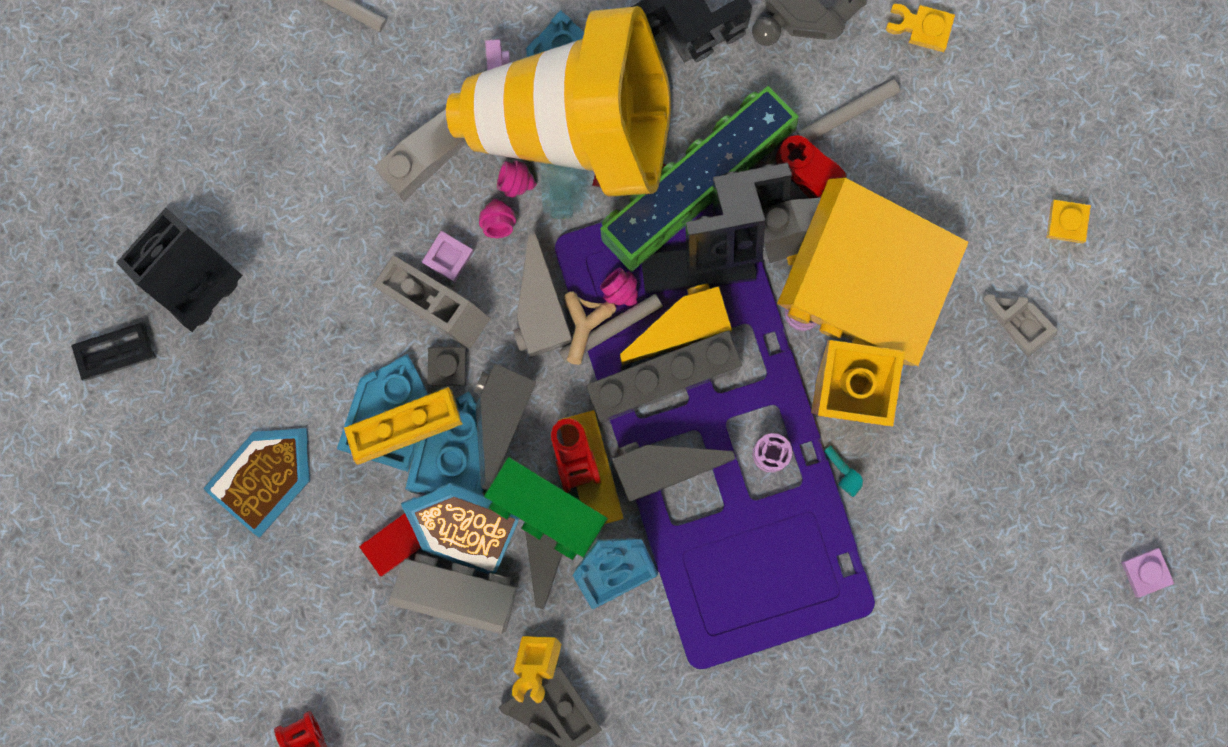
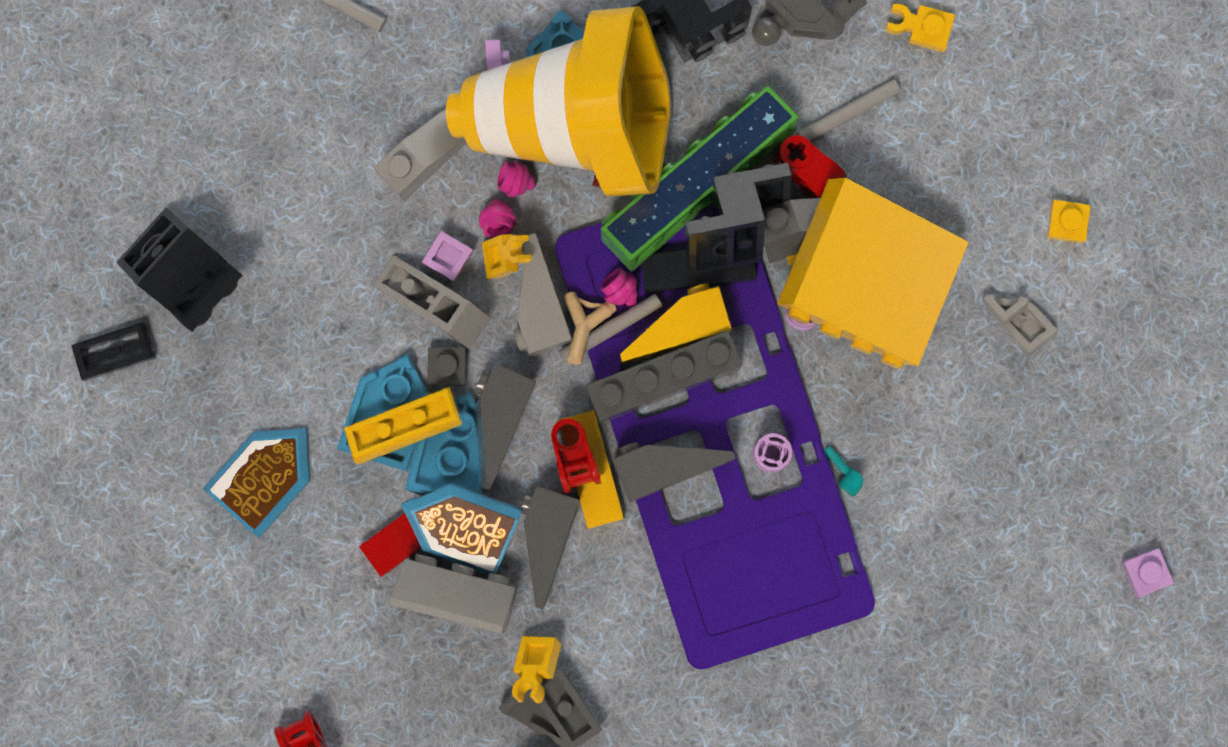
green brick [484,457,608,560] -> none
clear light blue brick [540,163,581,219] -> none
dark azure tile [573,538,659,609] -> none
yellow slope [811,340,905,427] -> none
none -> yellow plate [482,234,532,279]

